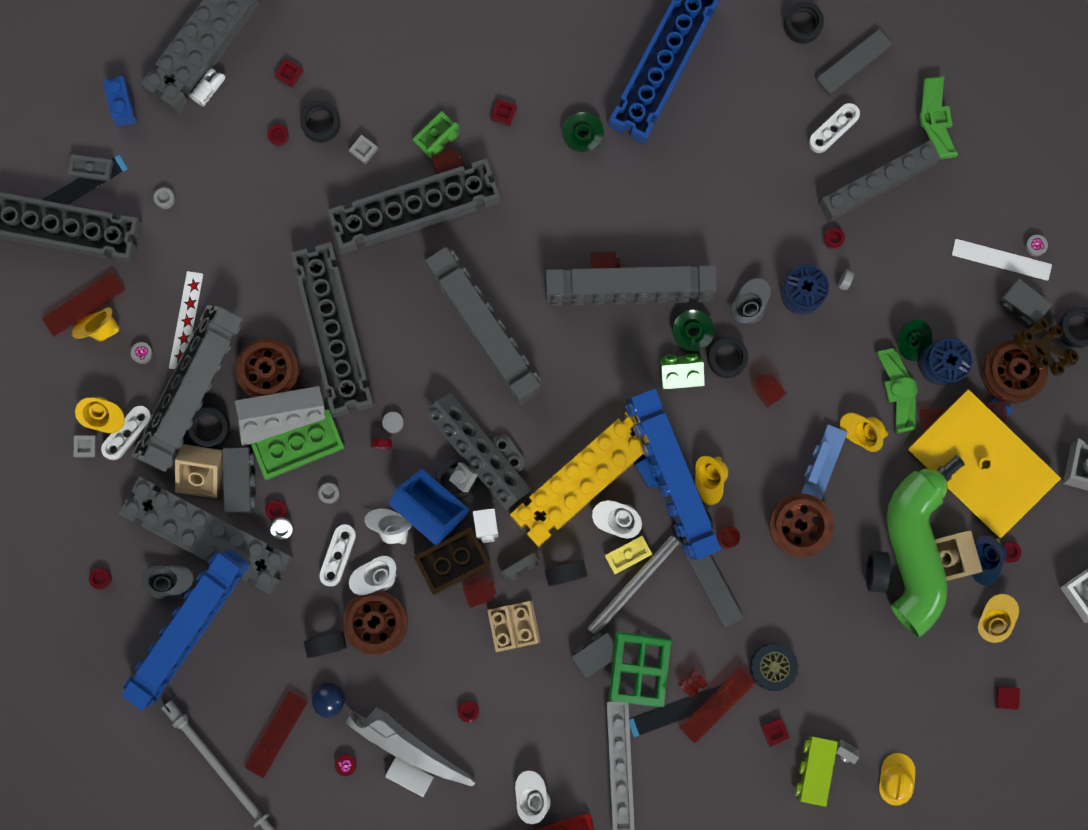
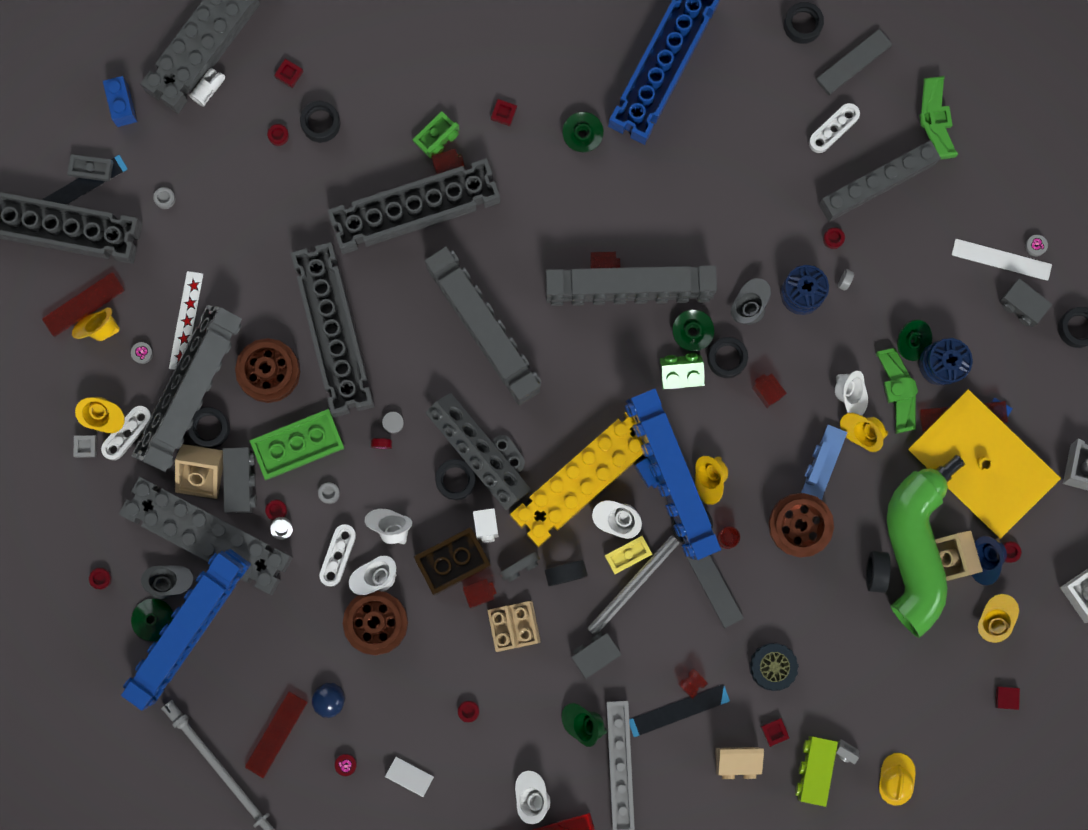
light grey wedge [234,386,325,447] -> none
black tyre [304,631,347,658] -> none
light grey piece [344,707,476,787] -> none
light grey plate [349,135,378,165] -> none
blue piece [389,469,470,545] -> none
light grey plate [449,462,478,492] -> none
green window [608,632,672,707] -> none
clear red tile [679,667,756,744] -> none
copper wheel [981,340,1048,404] -> none
dark brown plant [1014,318,1079,376] -> none
none -> dark green dish [131,599,173,642]
none -> dark green piece [561,703,608,747]
none -> tan slope [715,747,764,779]
none -> white piece [835,370,868,416]

